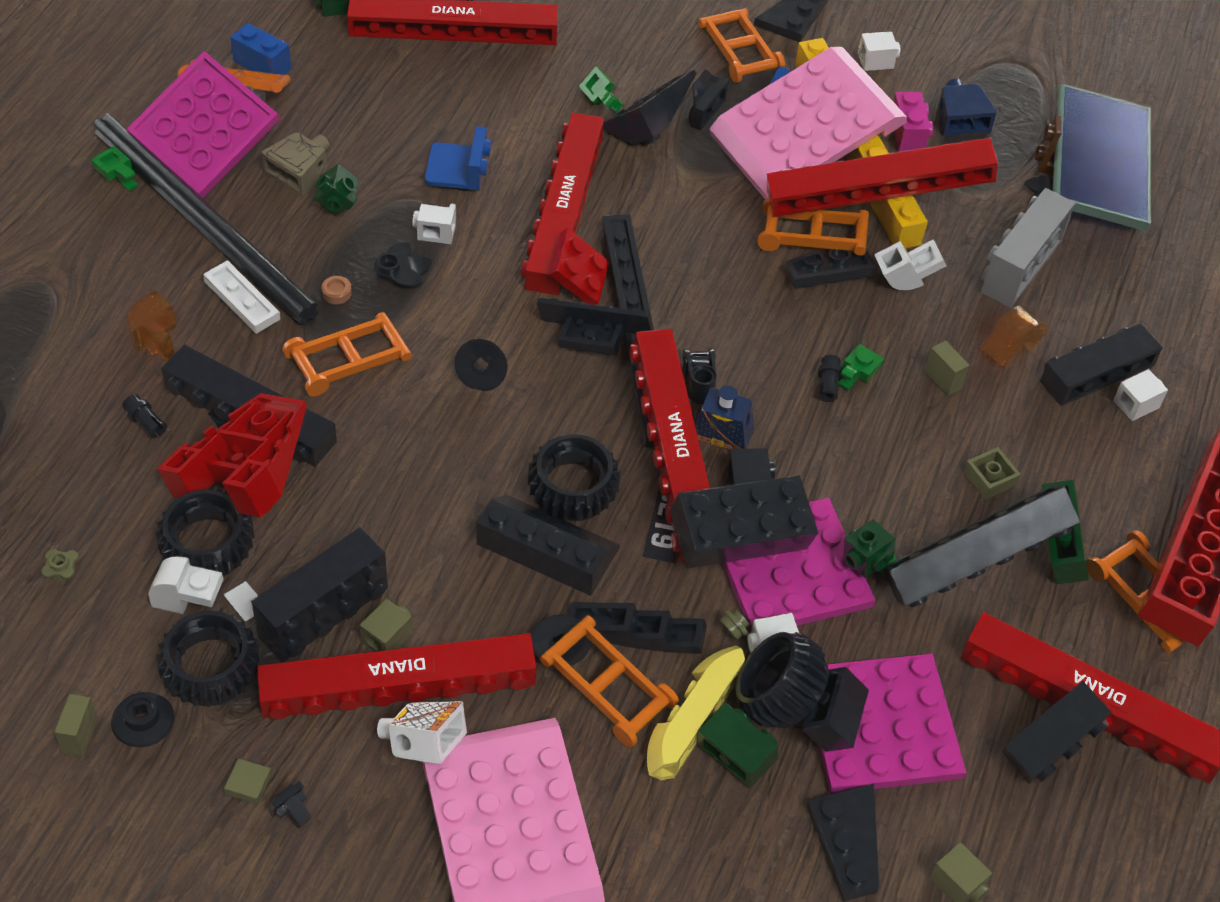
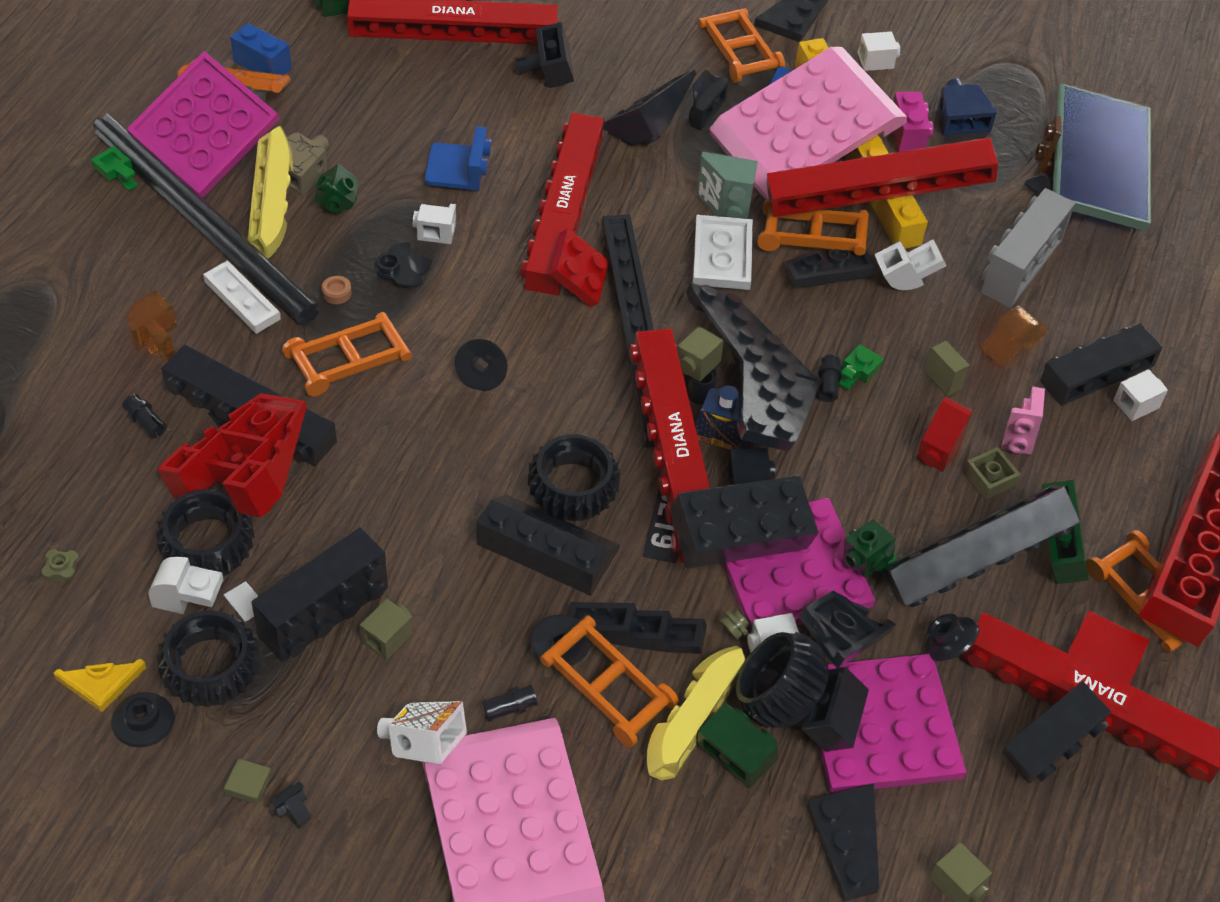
olive piece [54,694,98,757] -> none
red brick [257,633,537,719] -> none
black bracket [537,298,654,355] -> none
green plate [579,66,624,113] -> none
none -> yellow tile [53,659,147,712]
none -> light yellow brick [247,126,293,258]
none -> black pin [482,684,538,722]
none -> black brick [515,22,575,88]
none -> olive brick [677,327,724,381]
none -> black wing [686,283,820,451]
none -> white plate [693,215,753,290]
none -> sand green slope [696,152,758,219]
none -> black wing [799,590,896,668]
none -> red slope [916,397,973,472]
none -> black piece [925,613,979,661]
none -> bright pink bracket [1001,387,1045,454]
none -> red tile [1068,611,1150,685]

